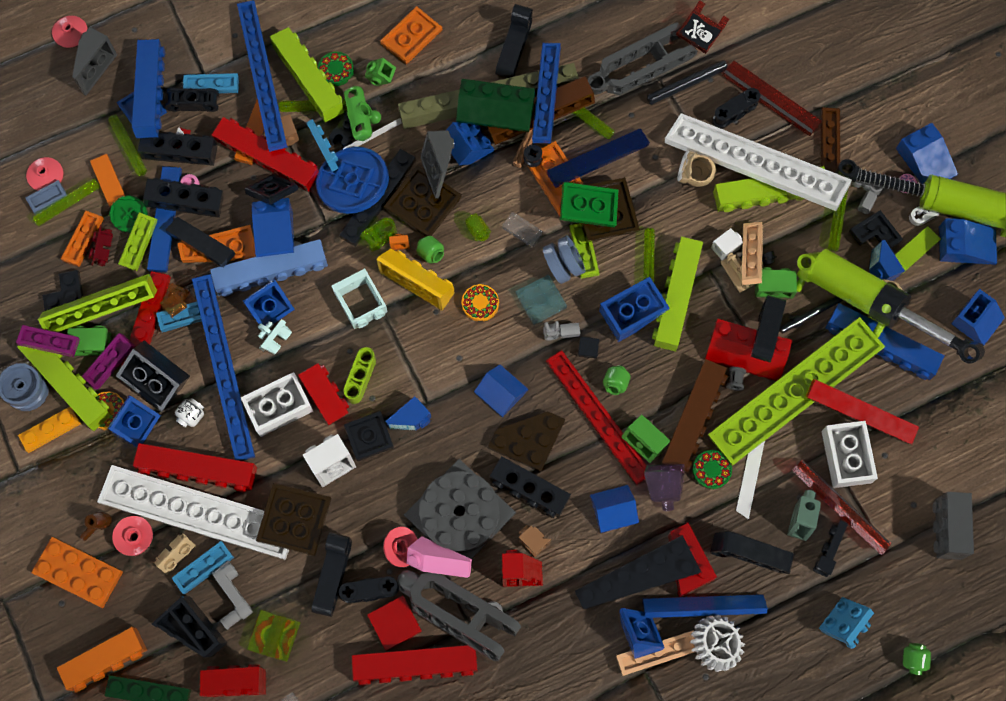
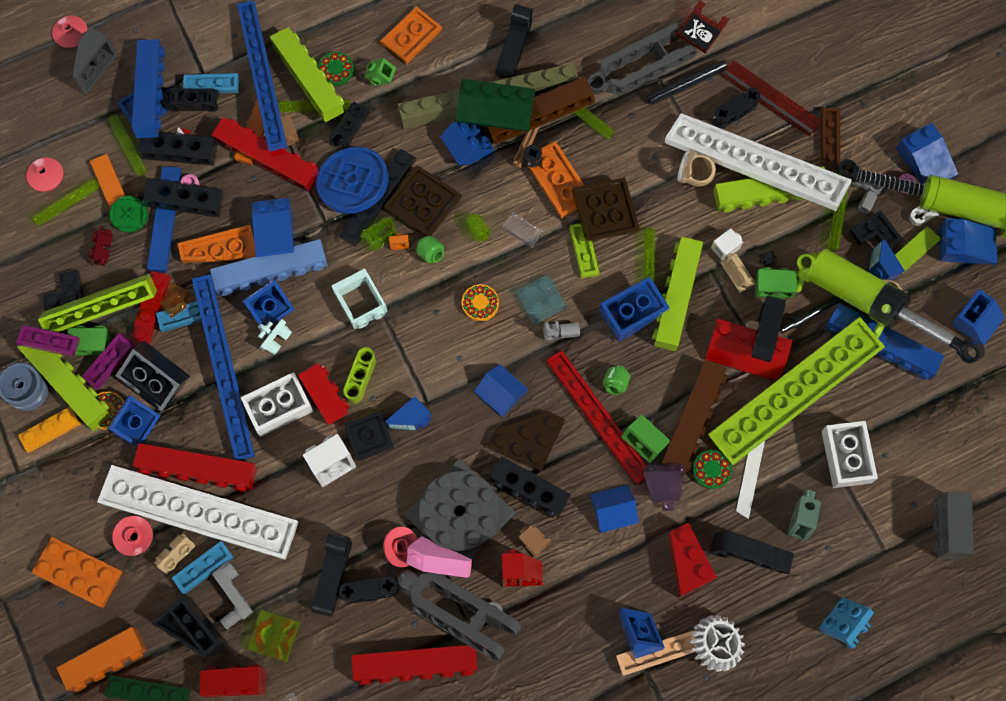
sand blue tile [25,180,68,215] -> none
orange tile [61,210,104,267] -> none
reddish brown piece [80,512,112,541] -> none
lime tile [118,212,158,271] -> none
black tile [165,217,235,268] -> none
white head [175,398,204,428] -> none
black tile [245,174,298,205] -> none
dark brown plate [256,483,332,556] -> none
dark azure plate [306,119,339,172] -> none
white sticker [343,118,402,150] -> none
bright green piece [344,86,381,141] -> none
red tile [367,595,422,652] -> none
yellow slope [376,249,455,311] -> none
dark grey slope [420,130,454,198] -> none
blue tile [532,43,561,143] -> none
sand blue wheel [543,235,586,284] -> none
clear blue tile [546,128,650,188] -> none
green plate [560,182,619,227] -> none
black wing [575,535,702,610] -> none
black tile [578,337,599,359] -> none
blue tile [642,595,768,618] -> none
dark grey bush [726,367,746,391] -> none
light nougat plate [742,222,763,285] -> none
clear red tile [792,460,891,555] -> none
red tile [806,379,919,445] -> none
black plate [813,520,848,577] -> none
bright green head [903,643,931,675] -> none

